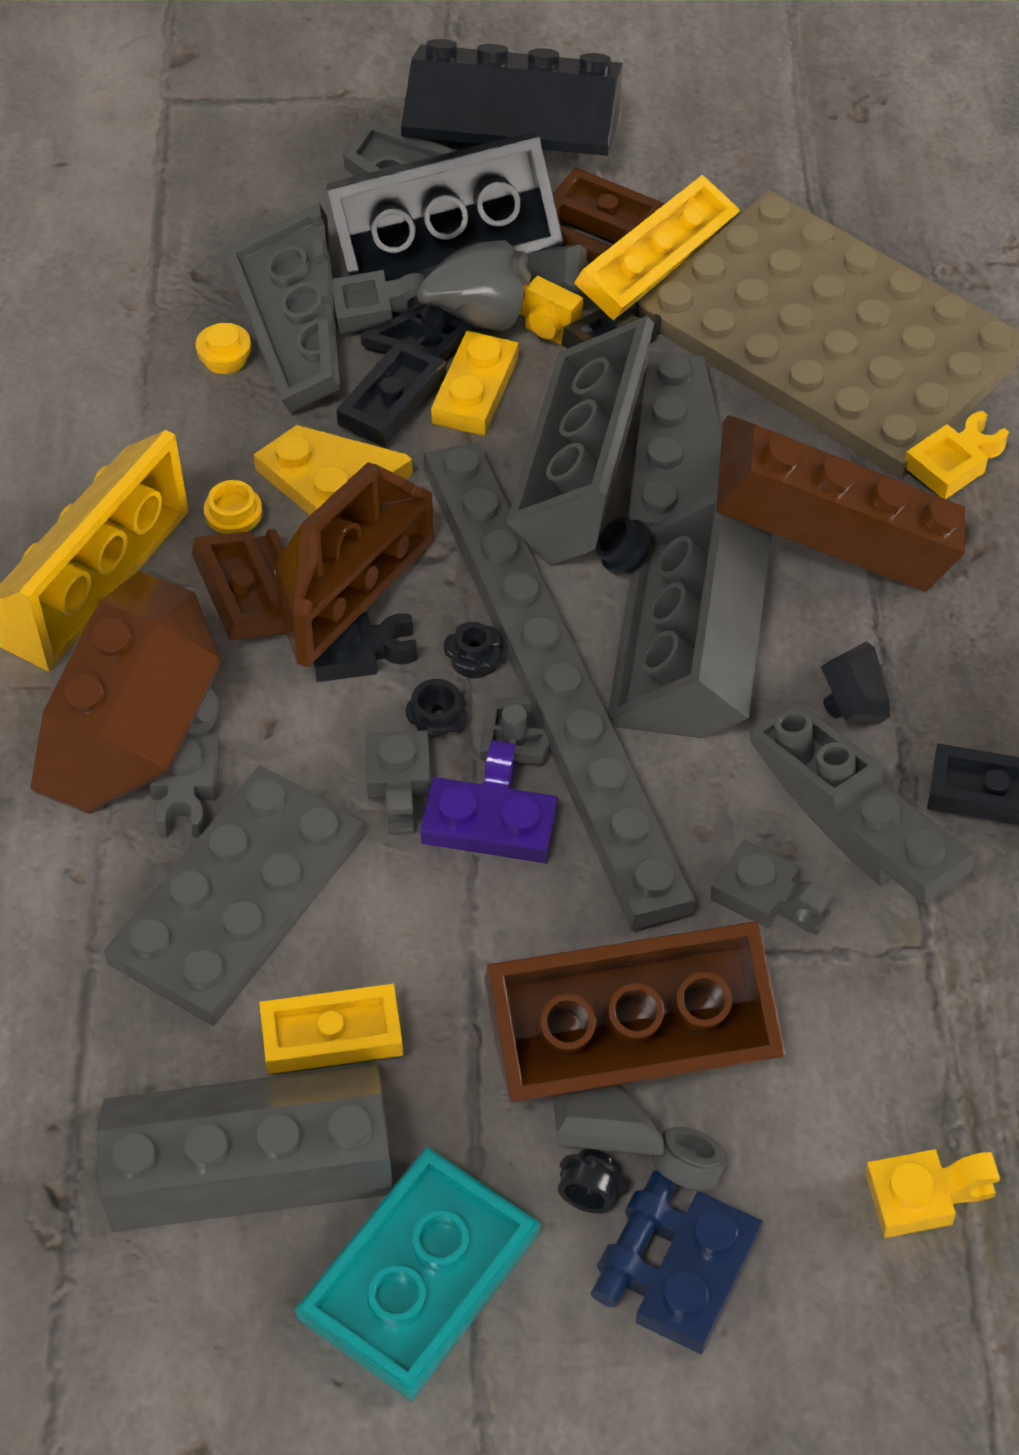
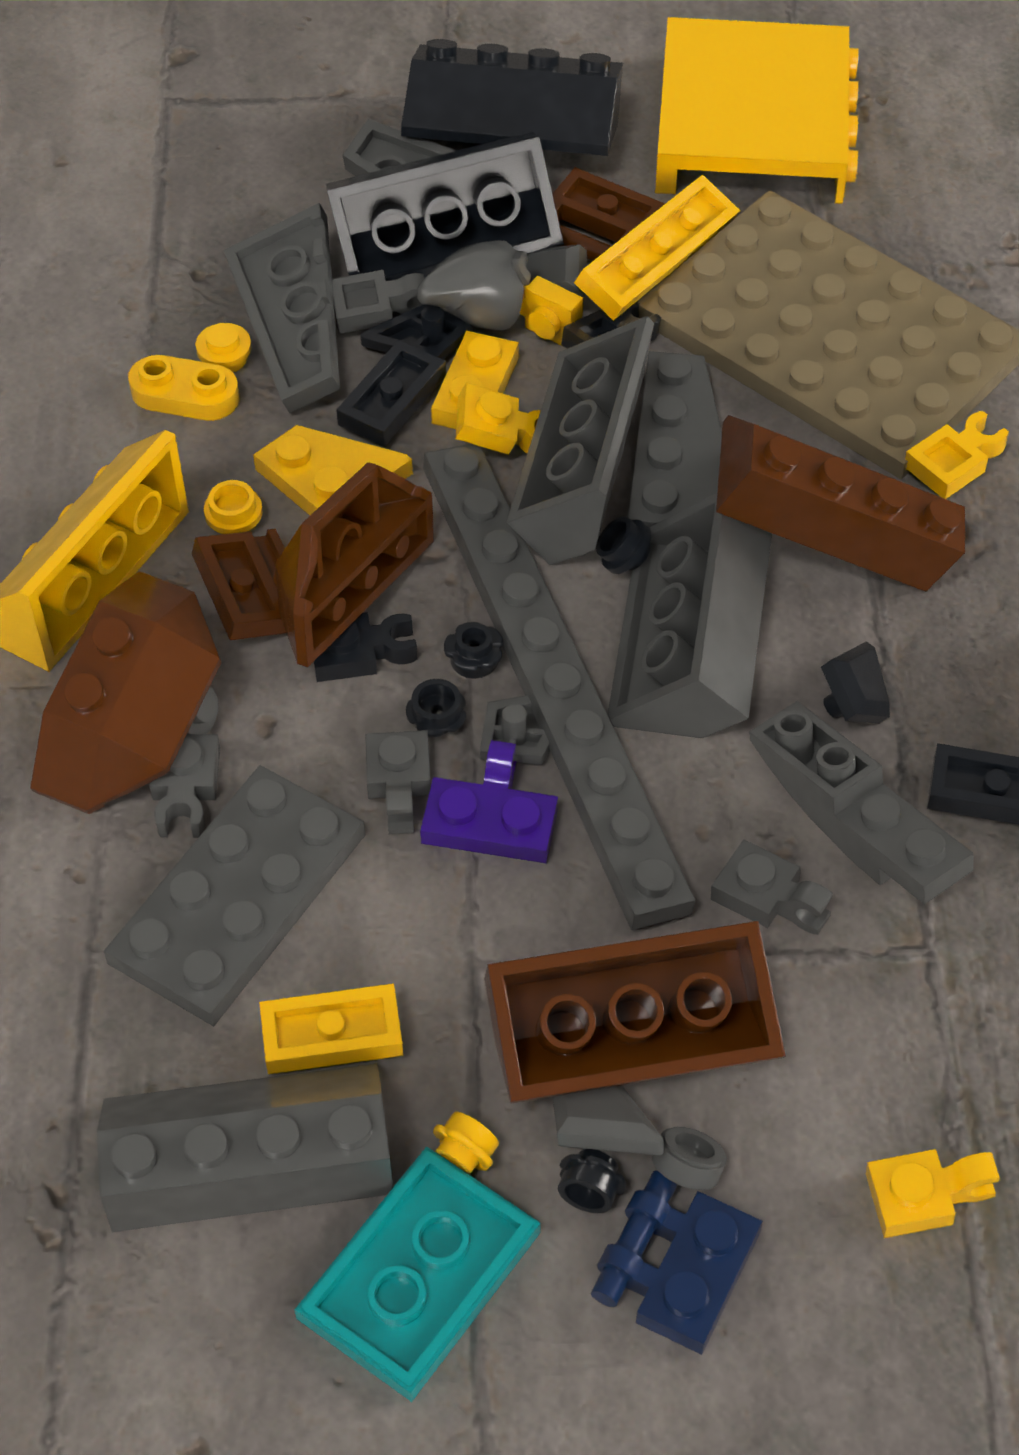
none -> yellow plate [128,355,240,421]
none -> yellow plate [433,1111,499,1175]
none -> yellow plate [455,382,541,455]
none -> yellow panel [655,17,858,204]

